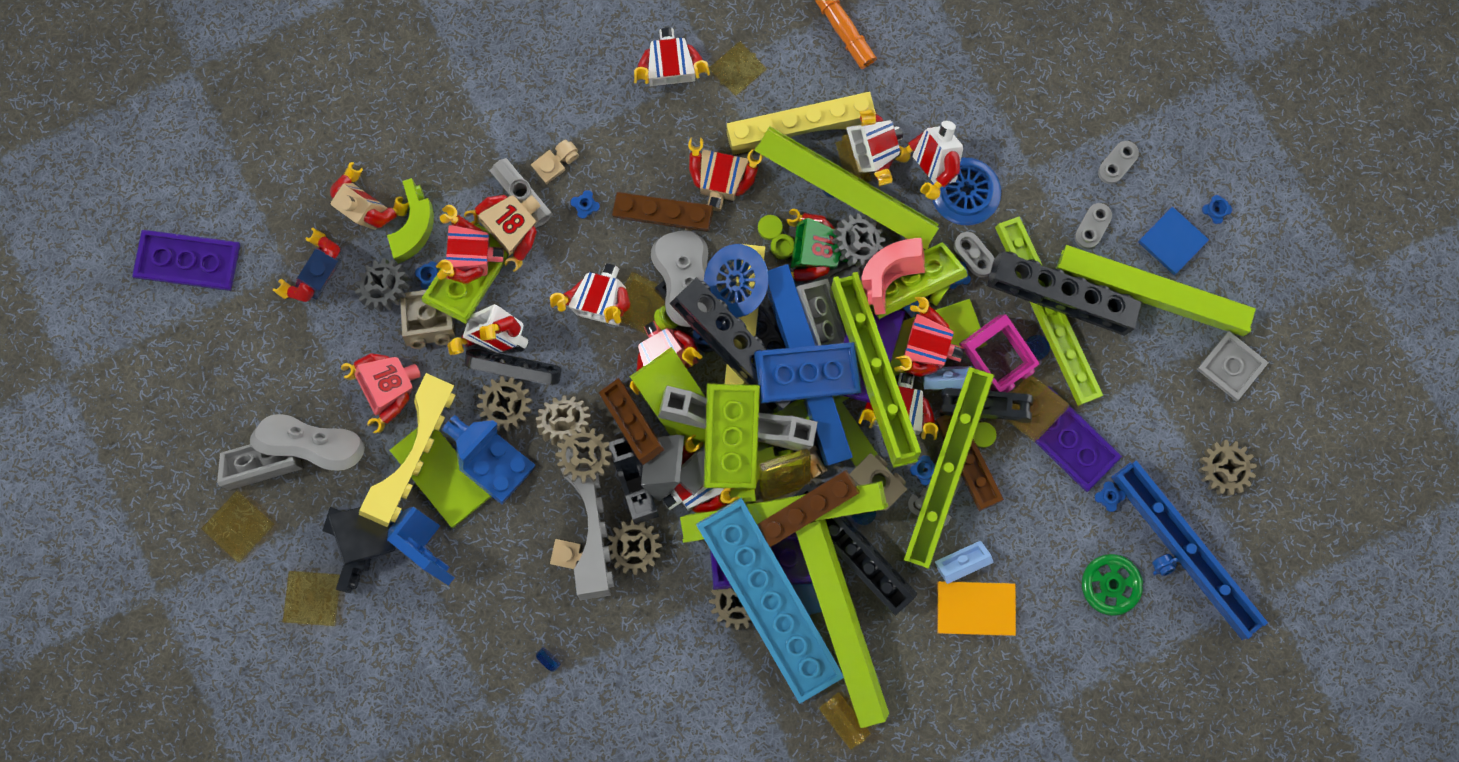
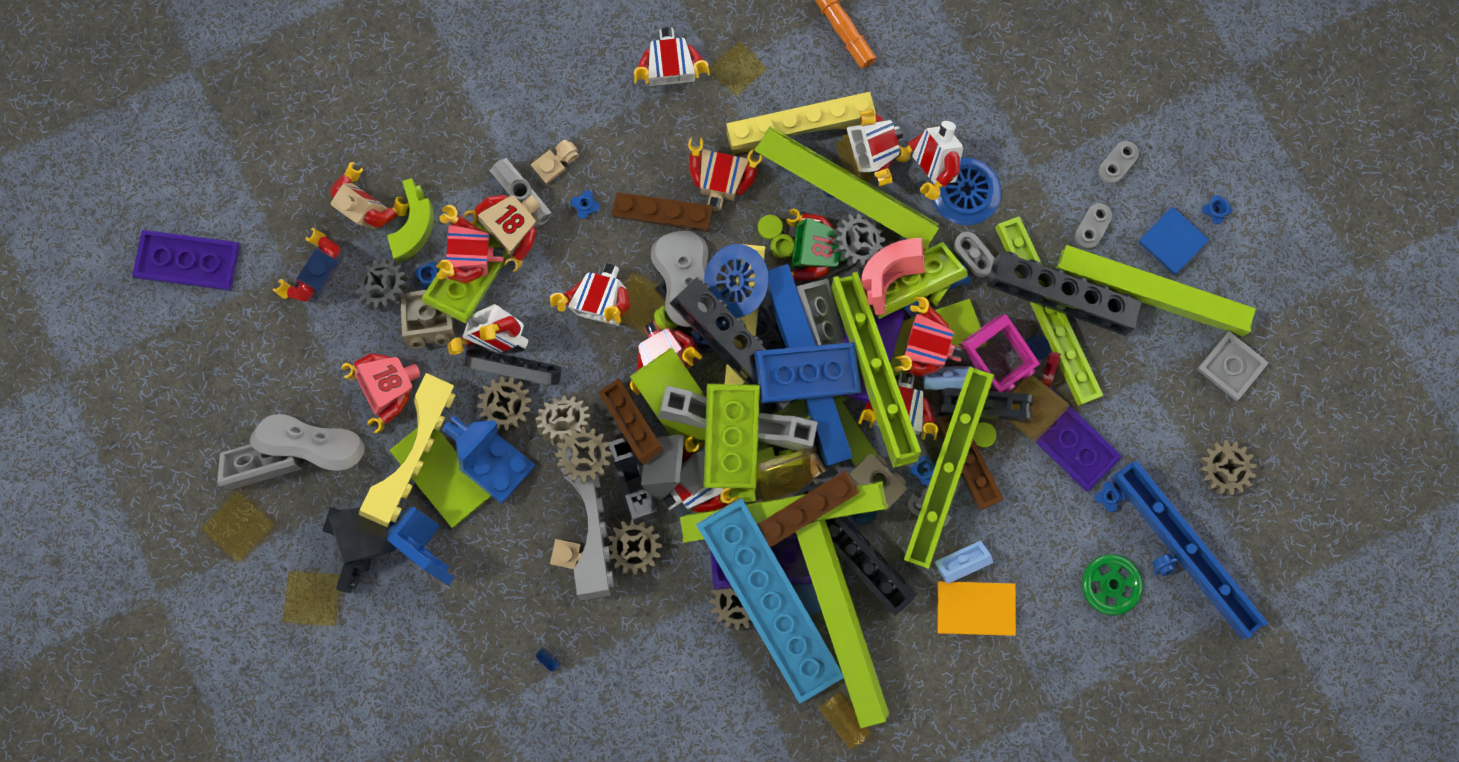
none -> dark red tile [1041,351,1061,387]

